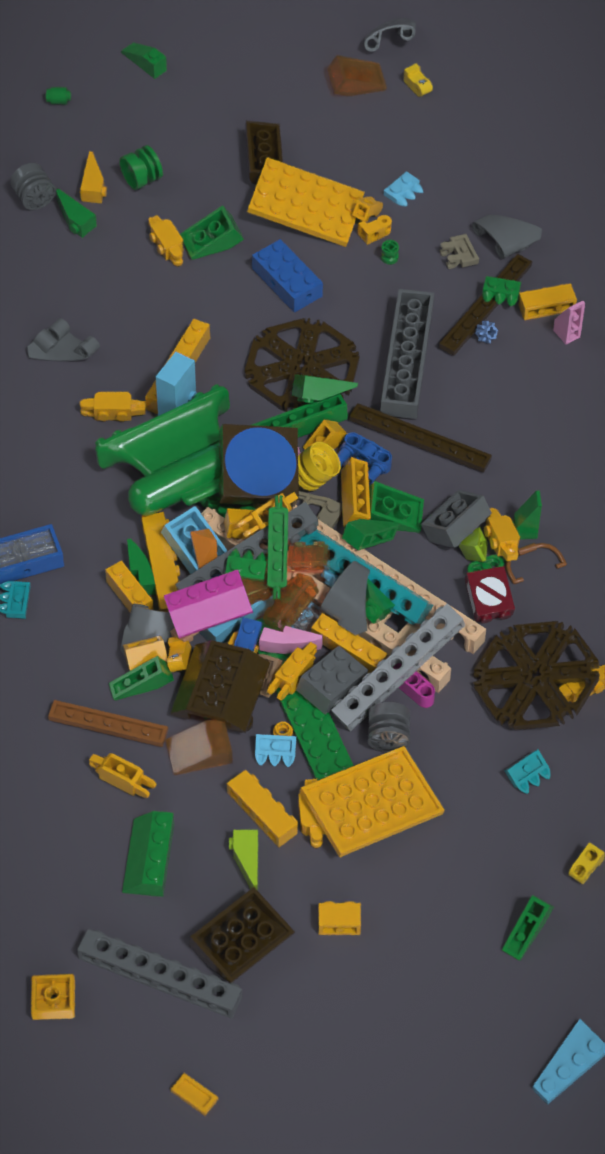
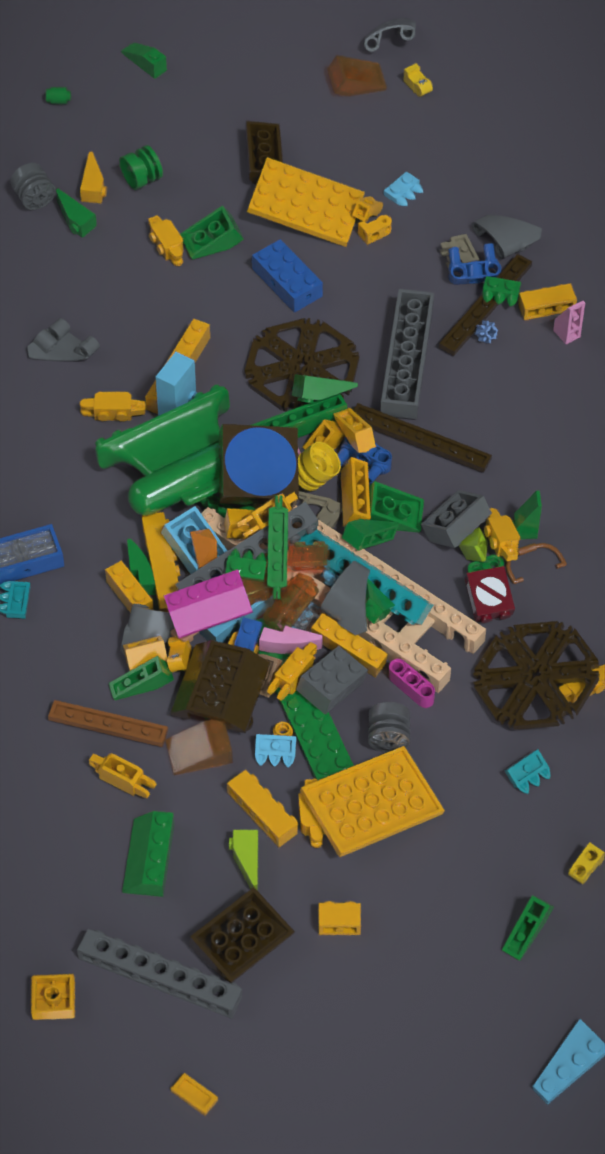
light grey brick [332,604,466,732] -> none
green wheel [381,240,399,265] -> none
none -> light orange slope [333,408,376,453]
none -> blue piece [448,244,501,285]

